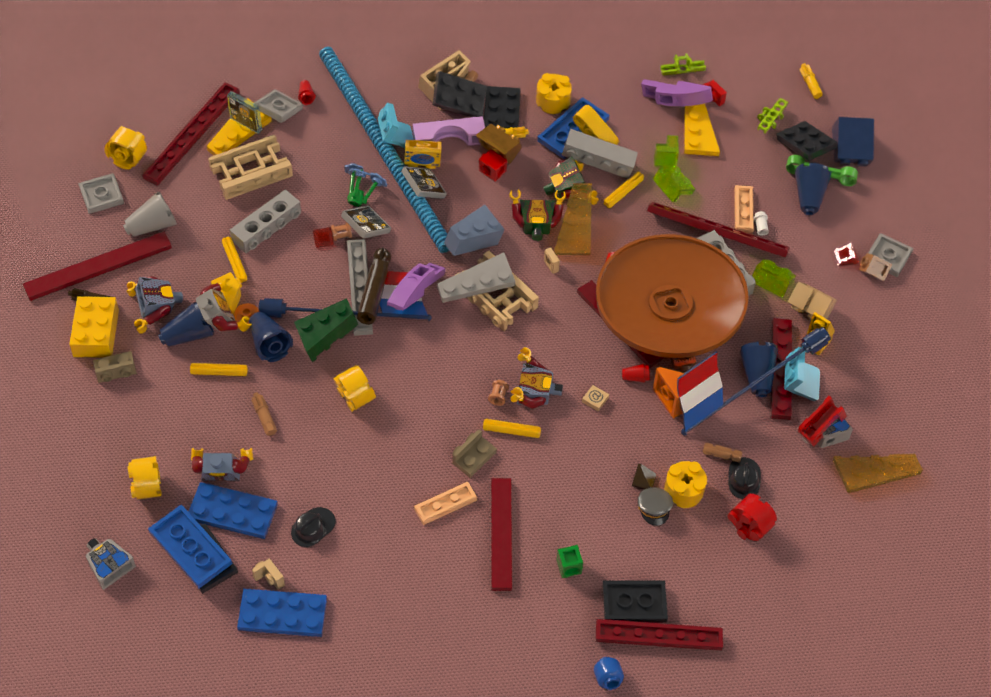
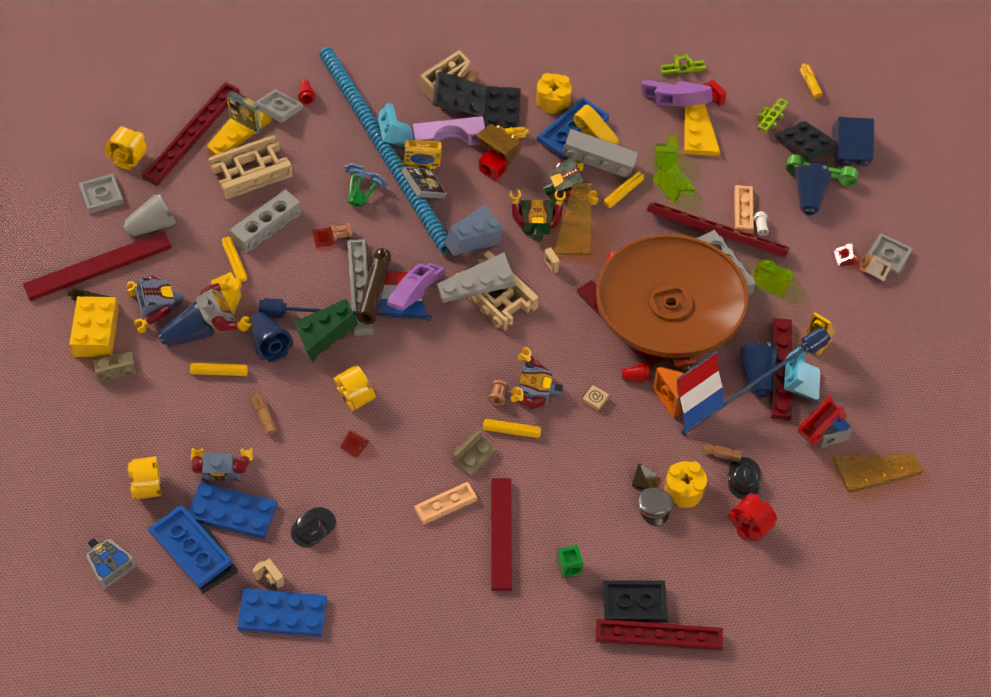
orange piece [234,303,259,324] -> none
tile [341,206,391,239] -> none
blue head [593,657,624,690] -> none
tan piece [788,282,837,319] -> none
none -> clear red slope [340,430,369,457]

